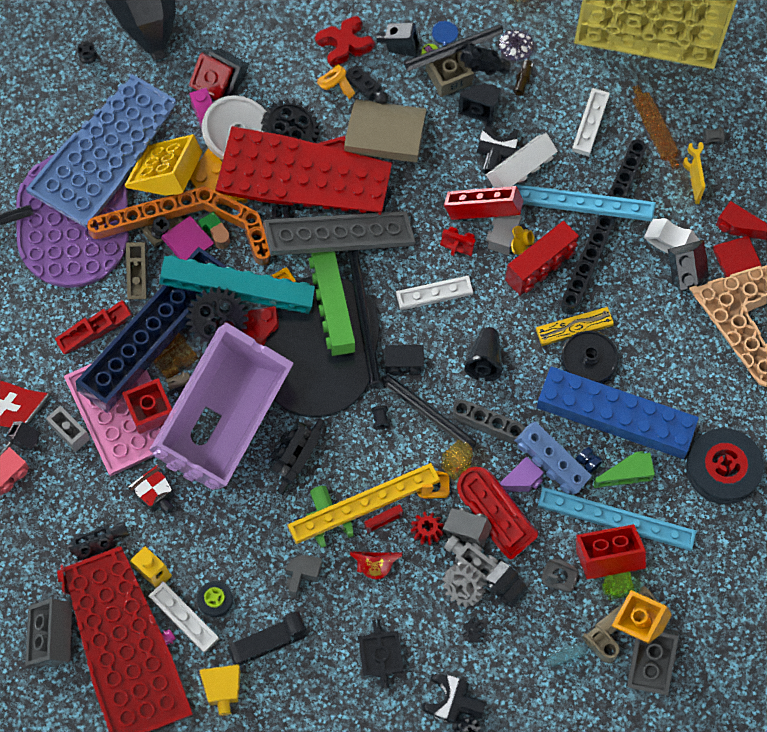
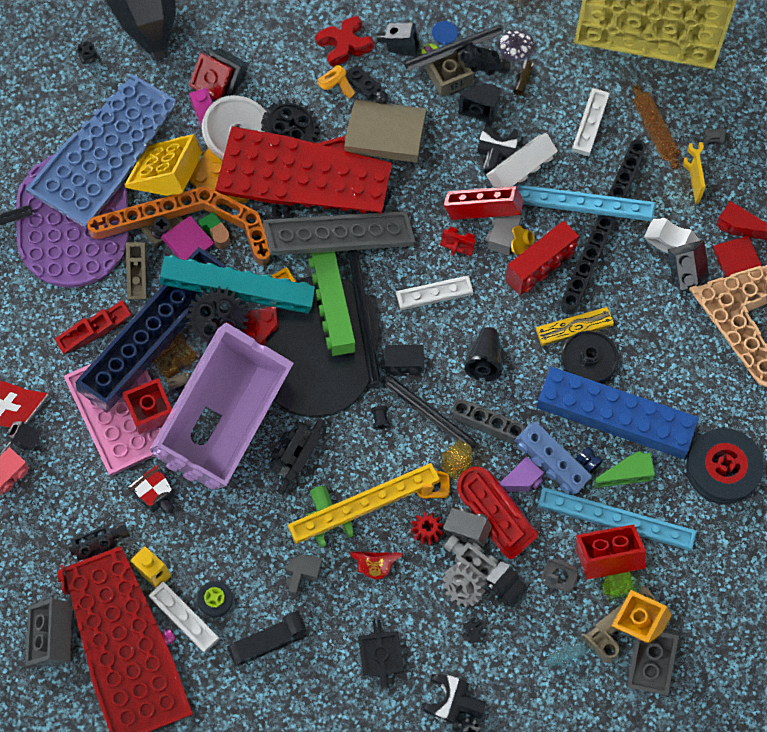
light grey brick [46,406,90,452] -> none
yellow torso [200,665,241,716] -> none
red tile [364,504,403,533] -> none

